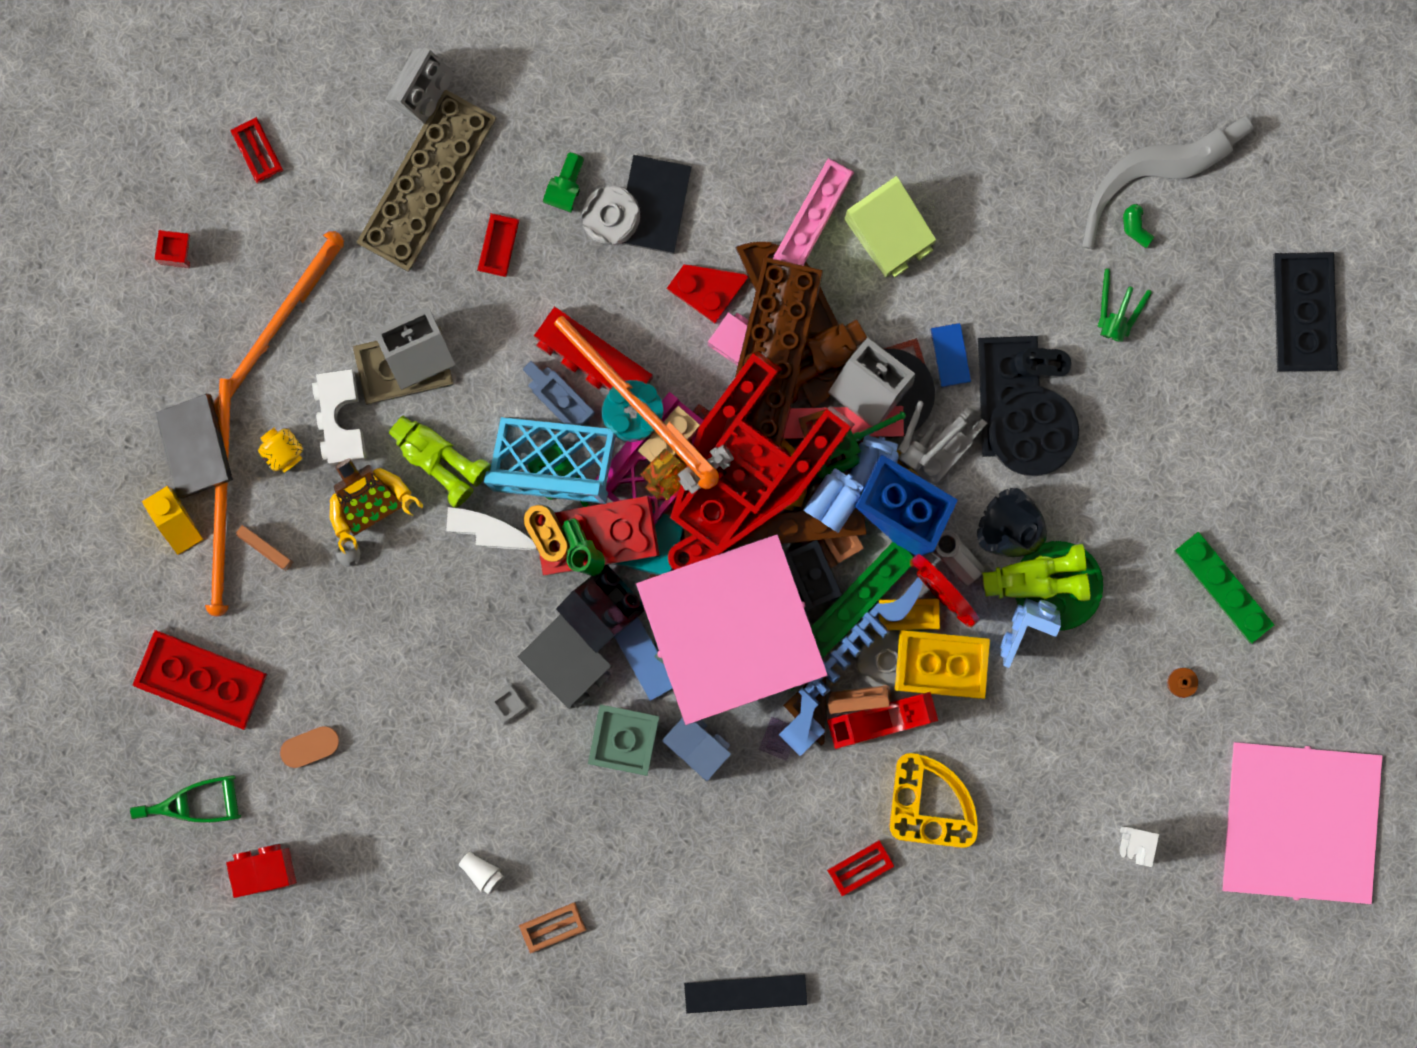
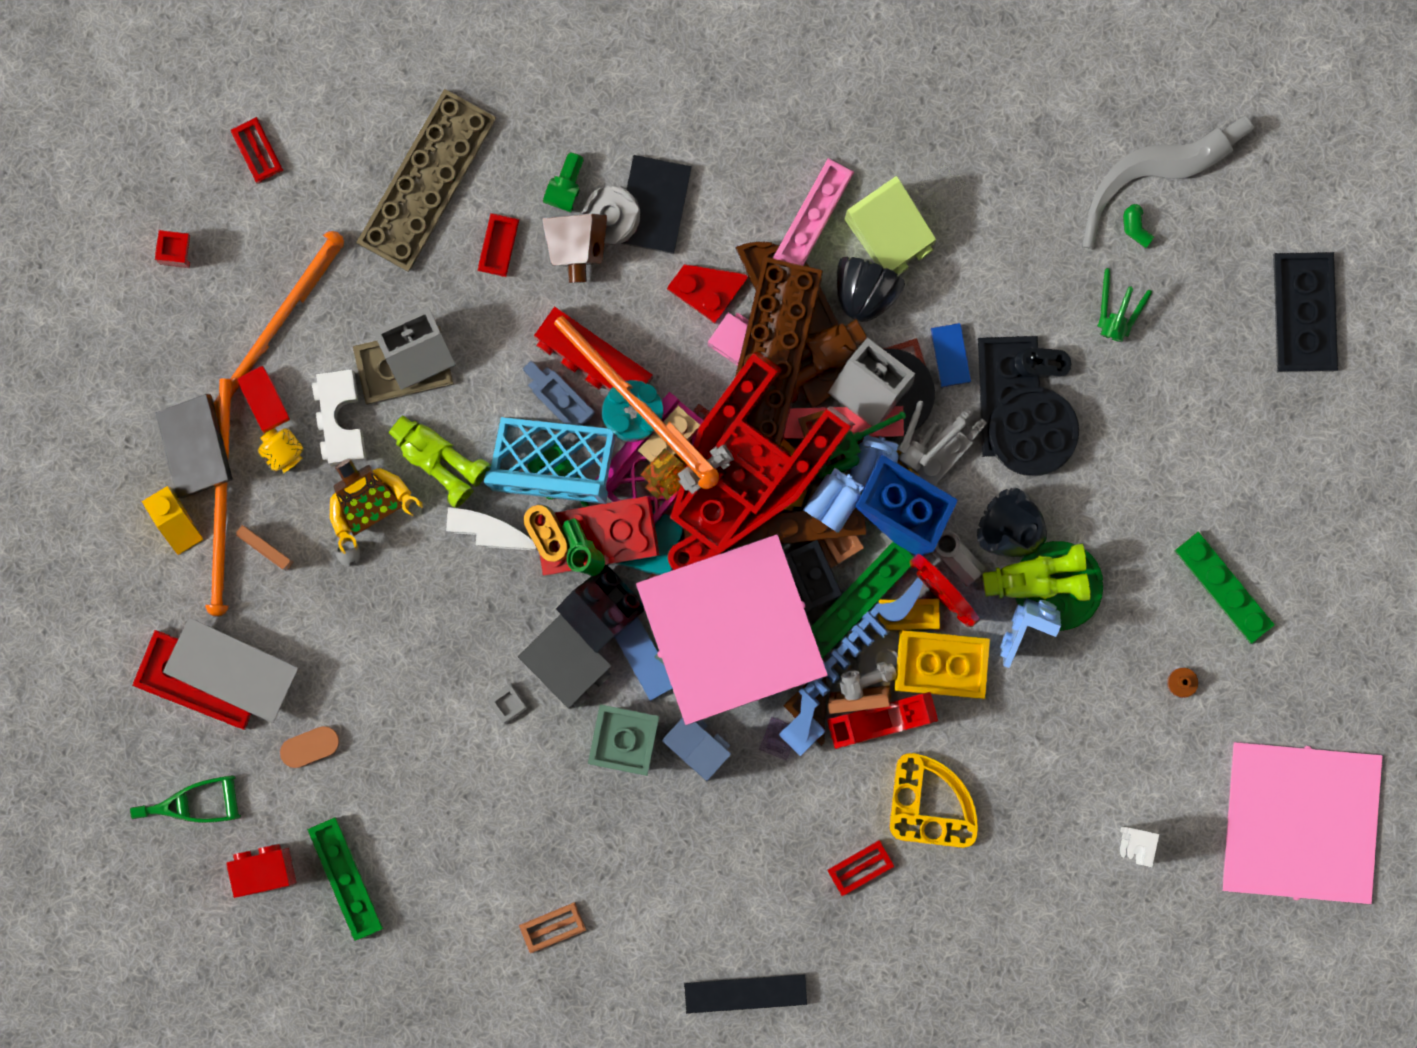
light grey slope [385,48,454,124] -> none
white cone [459,852,505,895] -> none
none -> light grey tile [163,617,300,723]
none -> red slope [237,366,290,433]
none -> green plate [307,817,384,941]
none -> torso [542,214,607,283]
none -> black hair [836,257,905,322]
none -> light grey bar [840,662,897,700]

